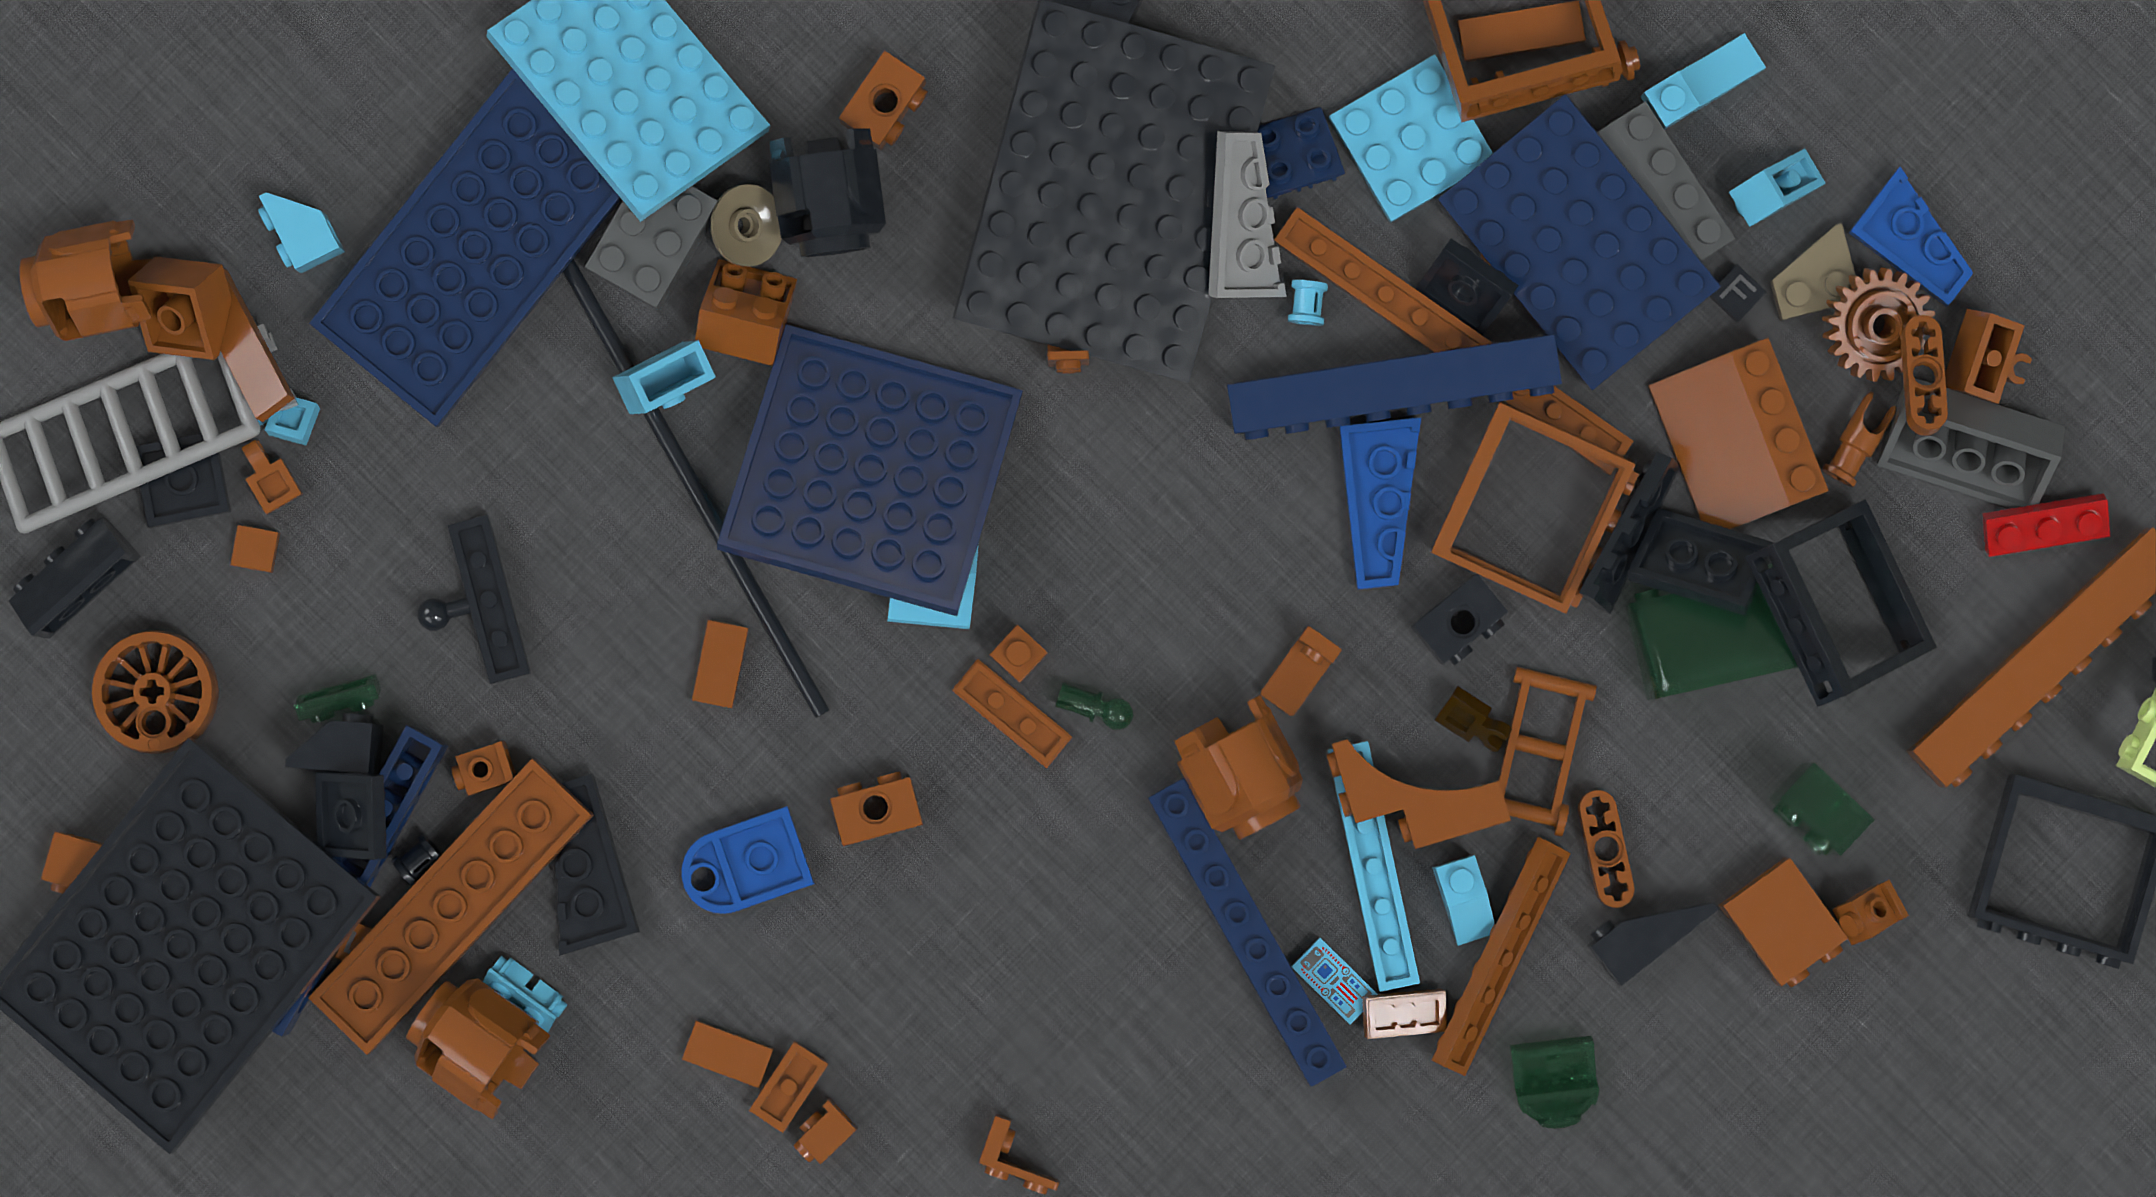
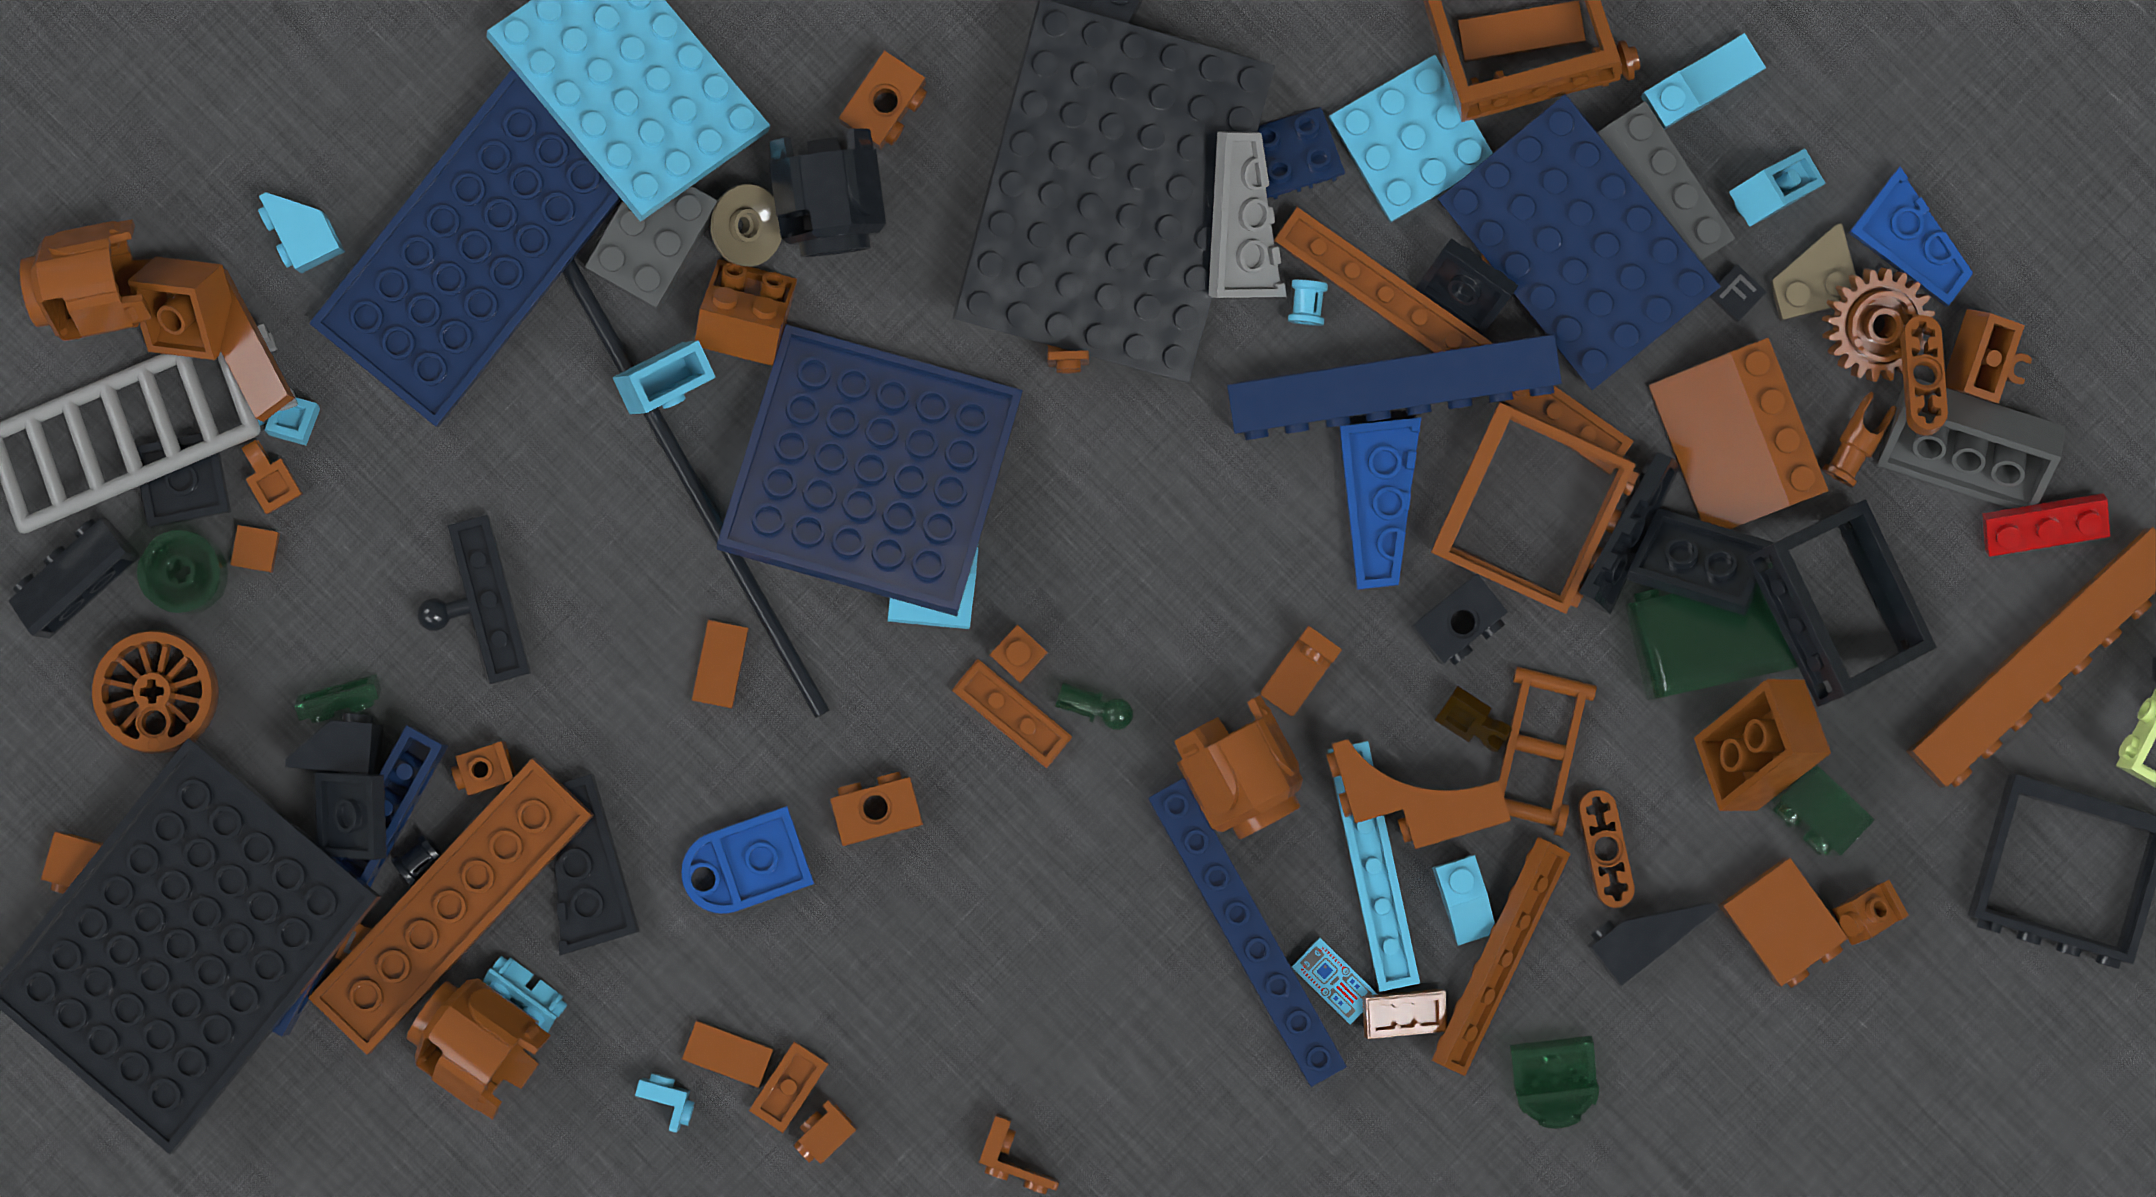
none -> clear green brick [137,530,228,615]
none -> medium azure bracket [635,1073,695,1133]
none -> dark orange brick [1694,679,1831,811]

